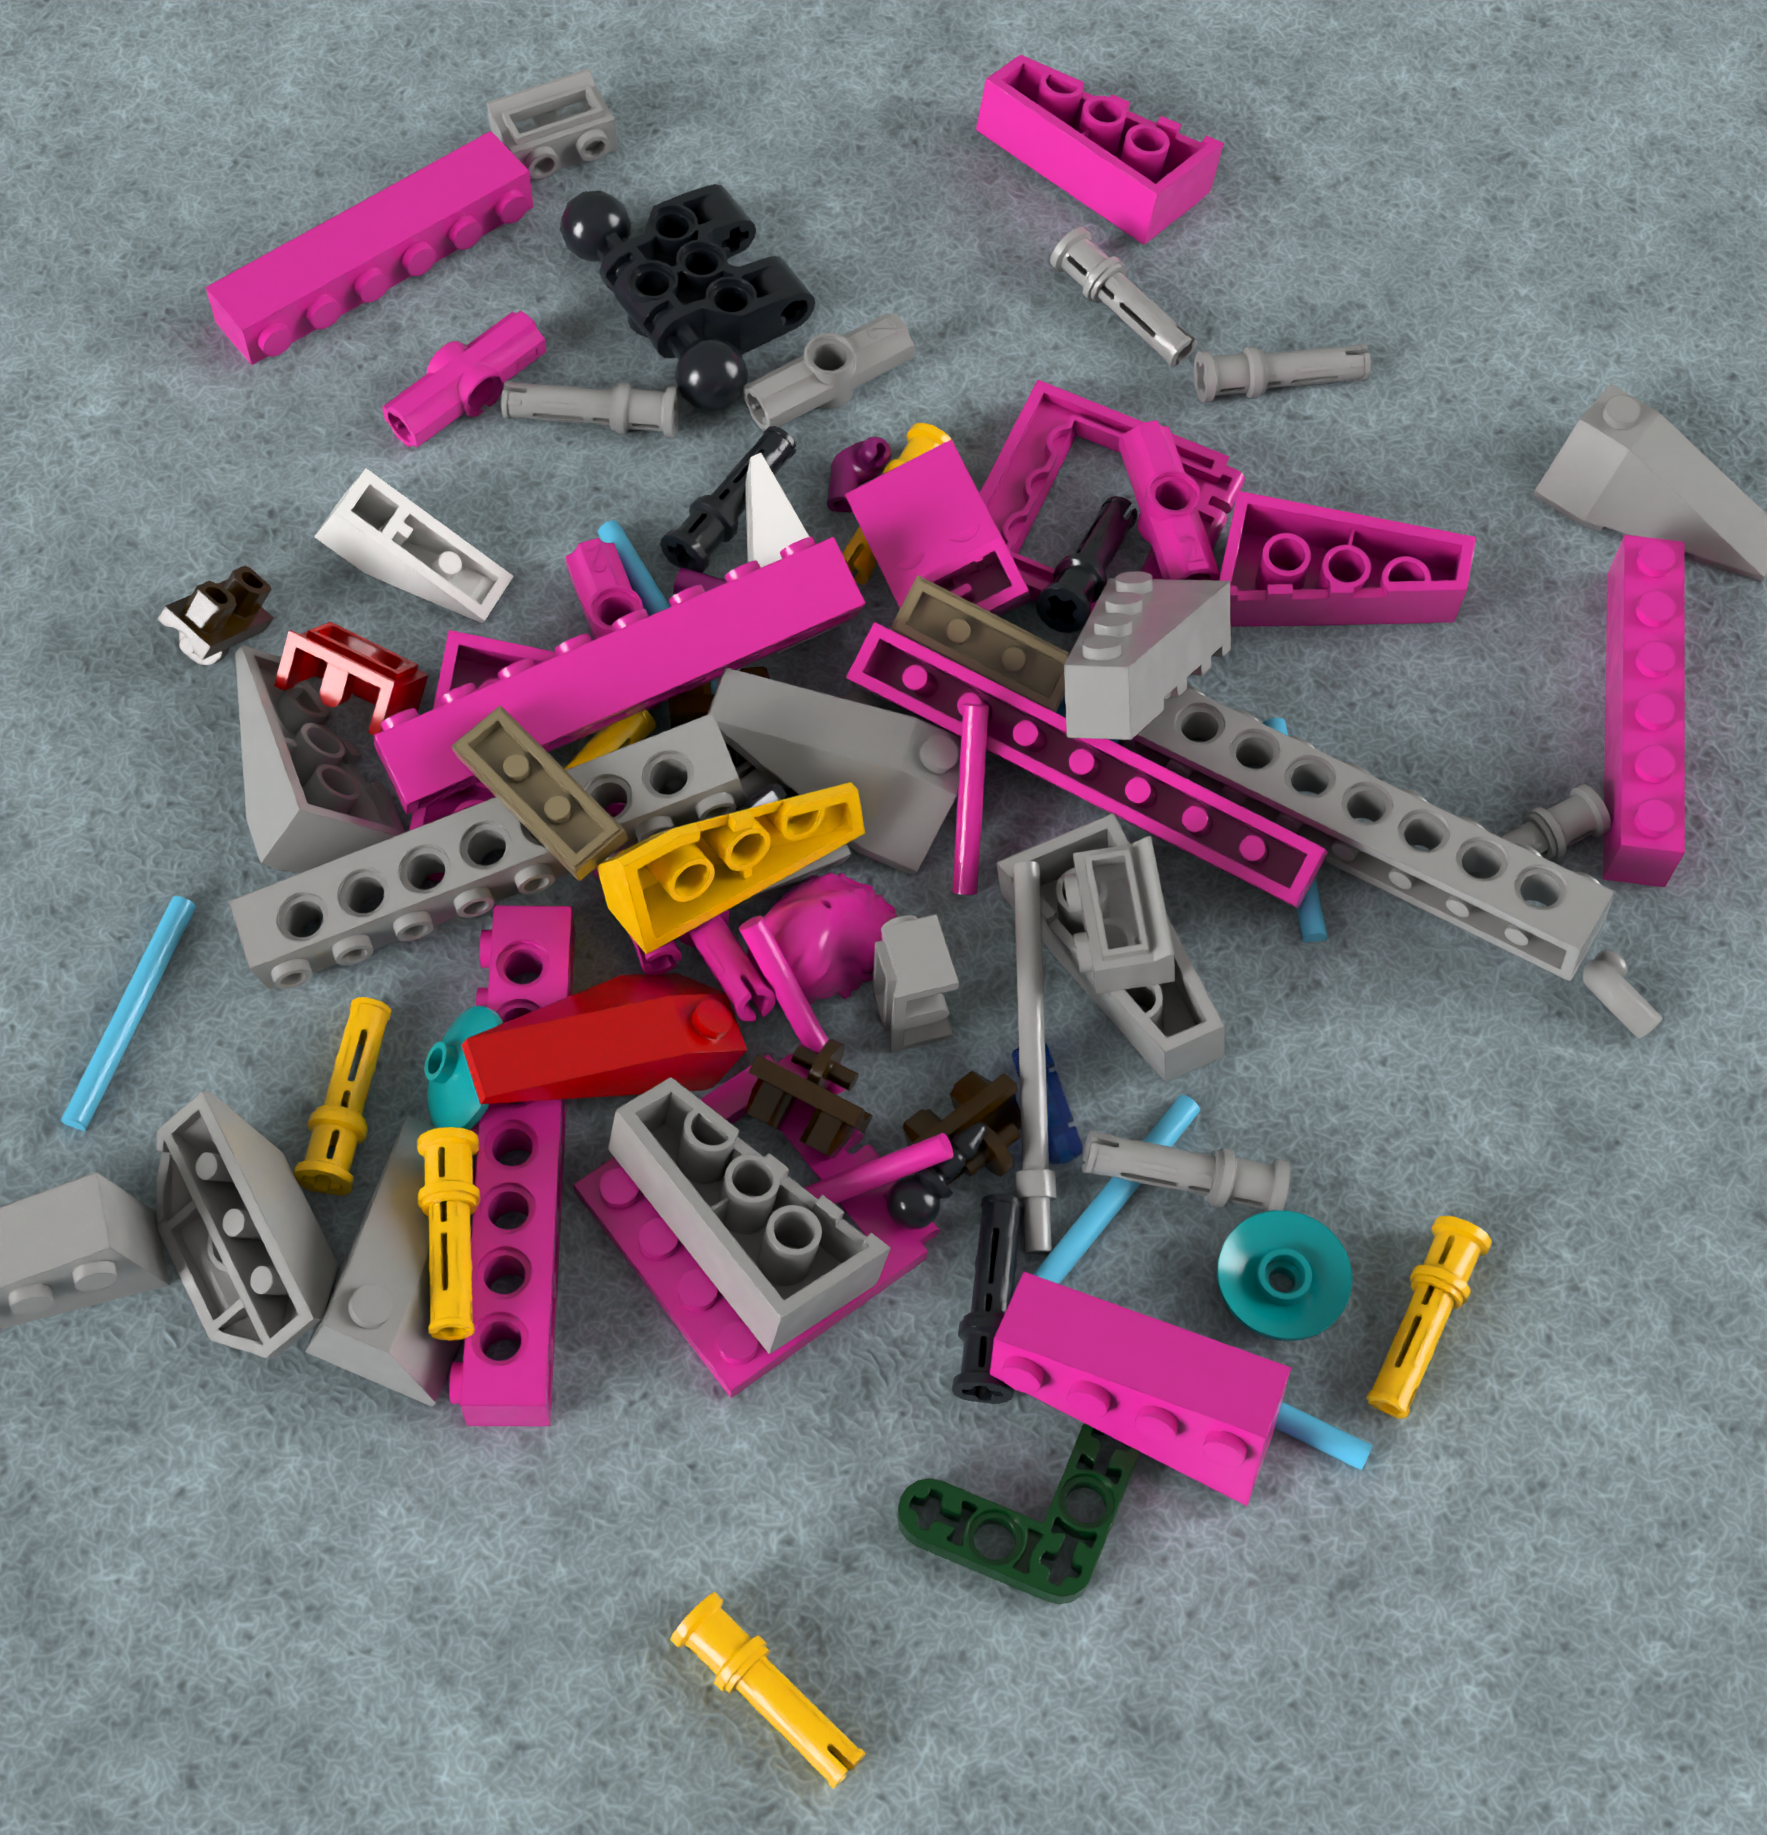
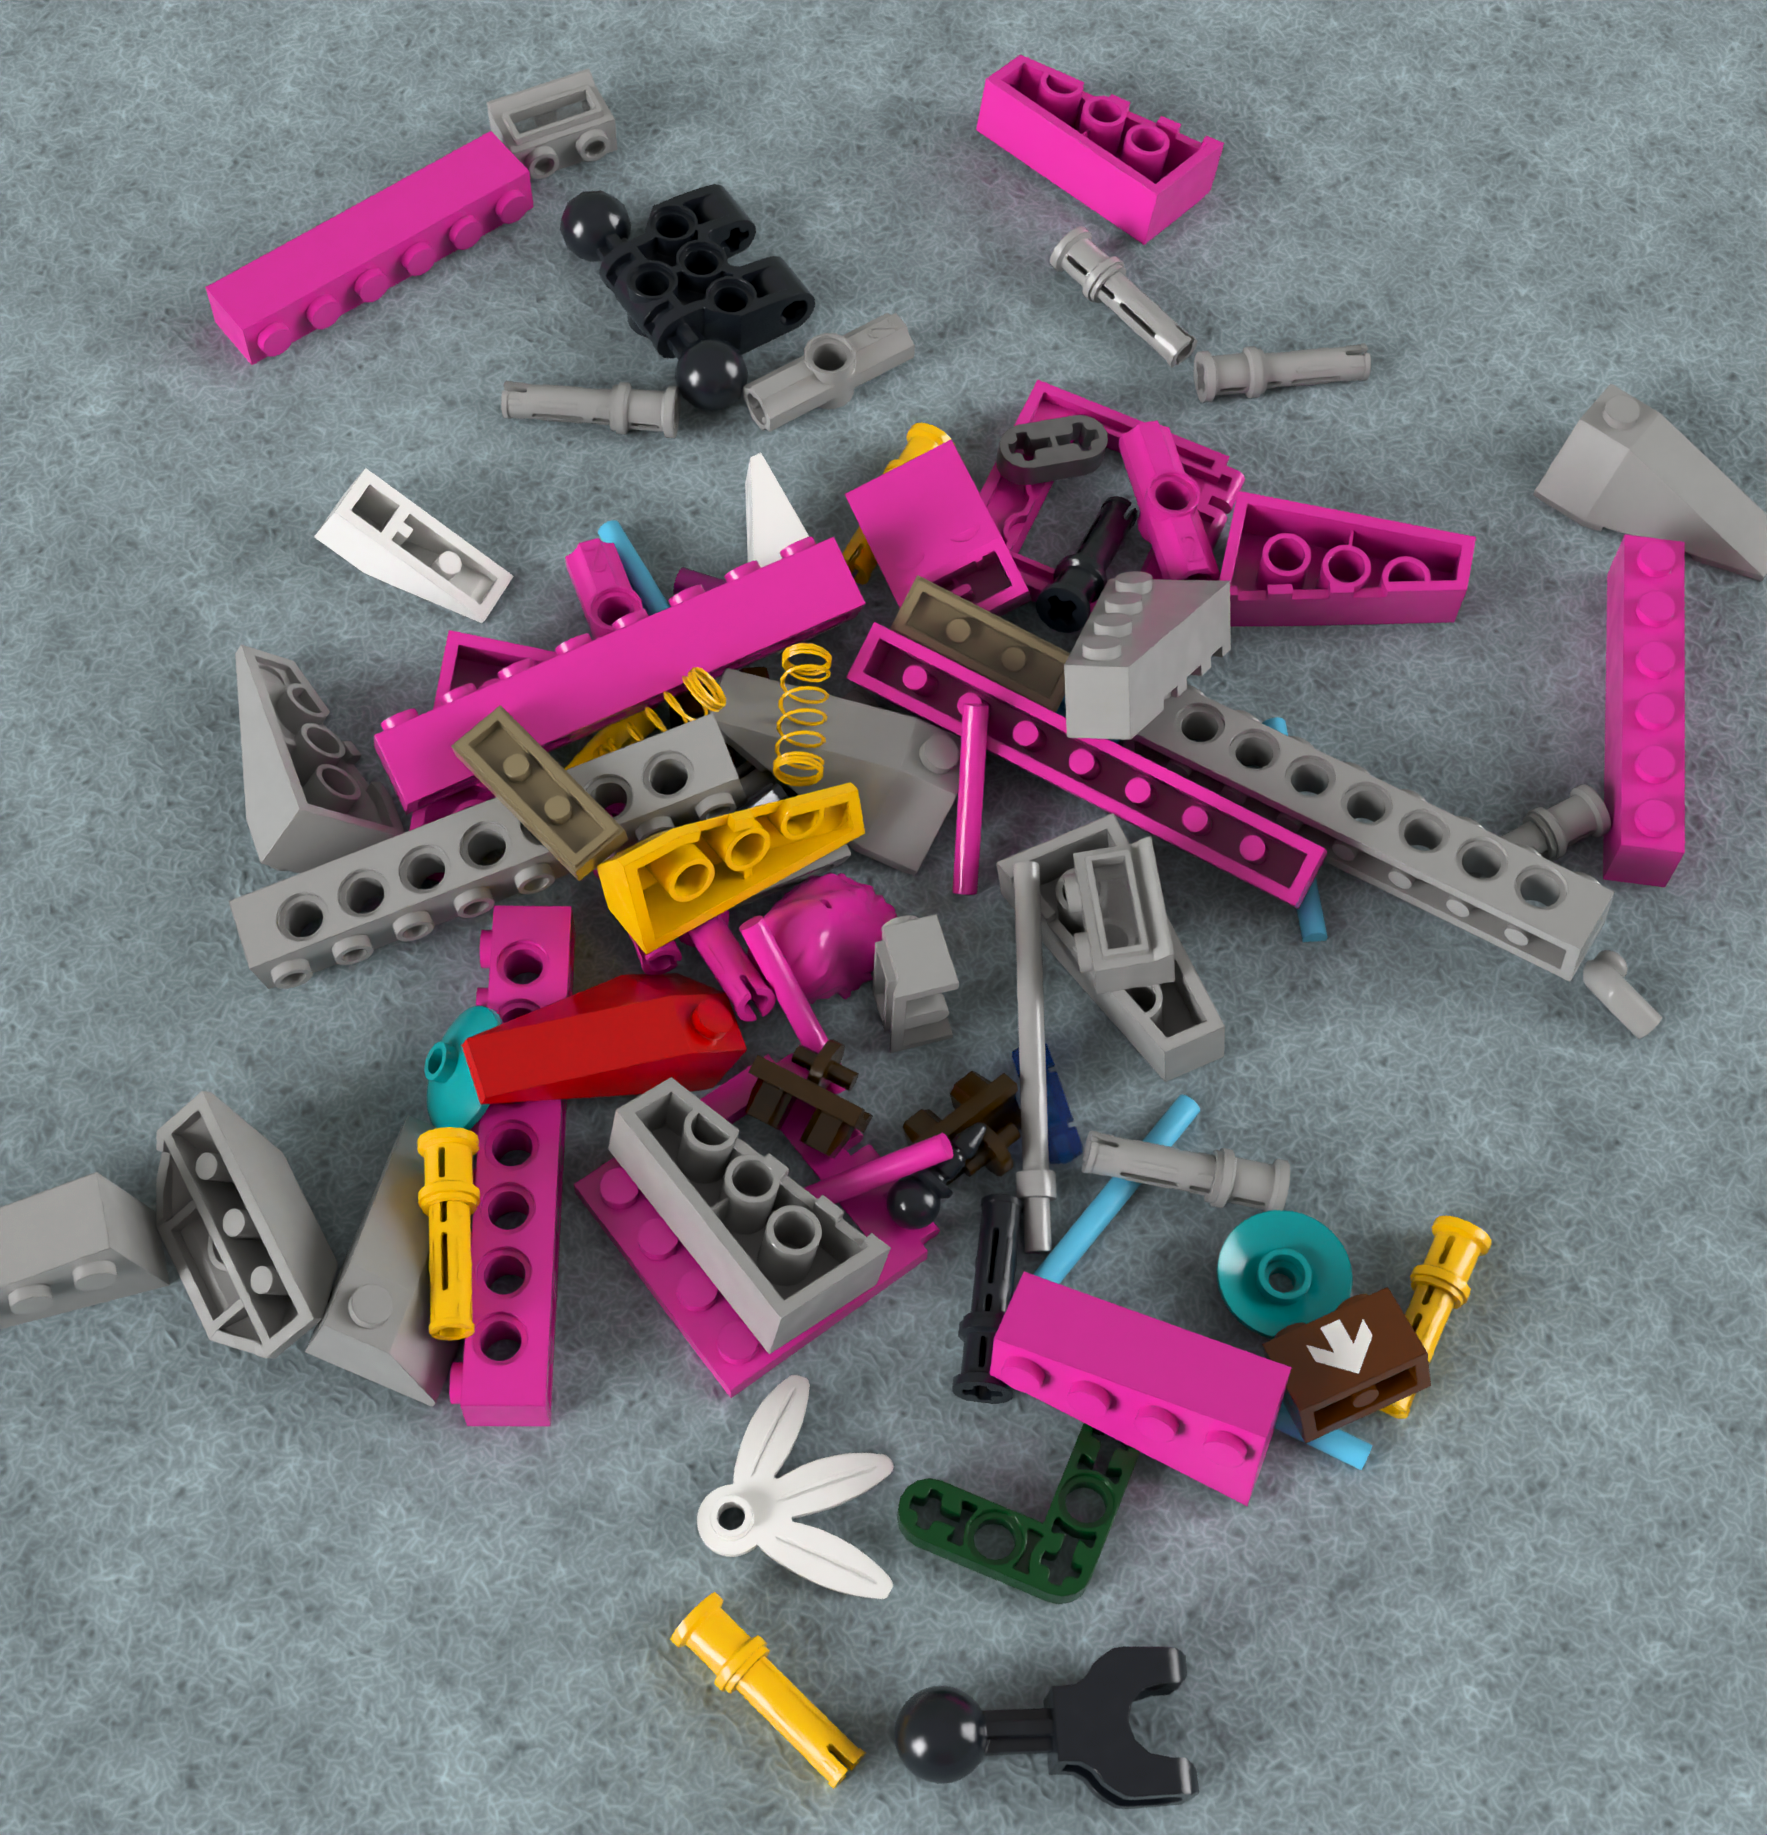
medium azure bar [61,896,196,1131] -> none
dark brown hips [158,566,274,665] -> none
red window [274,622,429,735] -> none
yellow pin [293,997,392,1196] -> none
dark pink piece [382,310,547,448] -> none
black pin [660,426,797,573] -> none
magenta arm [827,436,892,513] -> none
none -> yellow piece [593,667,726,759]
none -> white plant [697,1375,894,1599]
none -> yellow piece [773,643,832,787]
none -> black piece [894,1647,1199,1809]
none -> flat silver beam [996,415,1108,485]
none -> reddish brown brick [1262,1287,1431,1443]

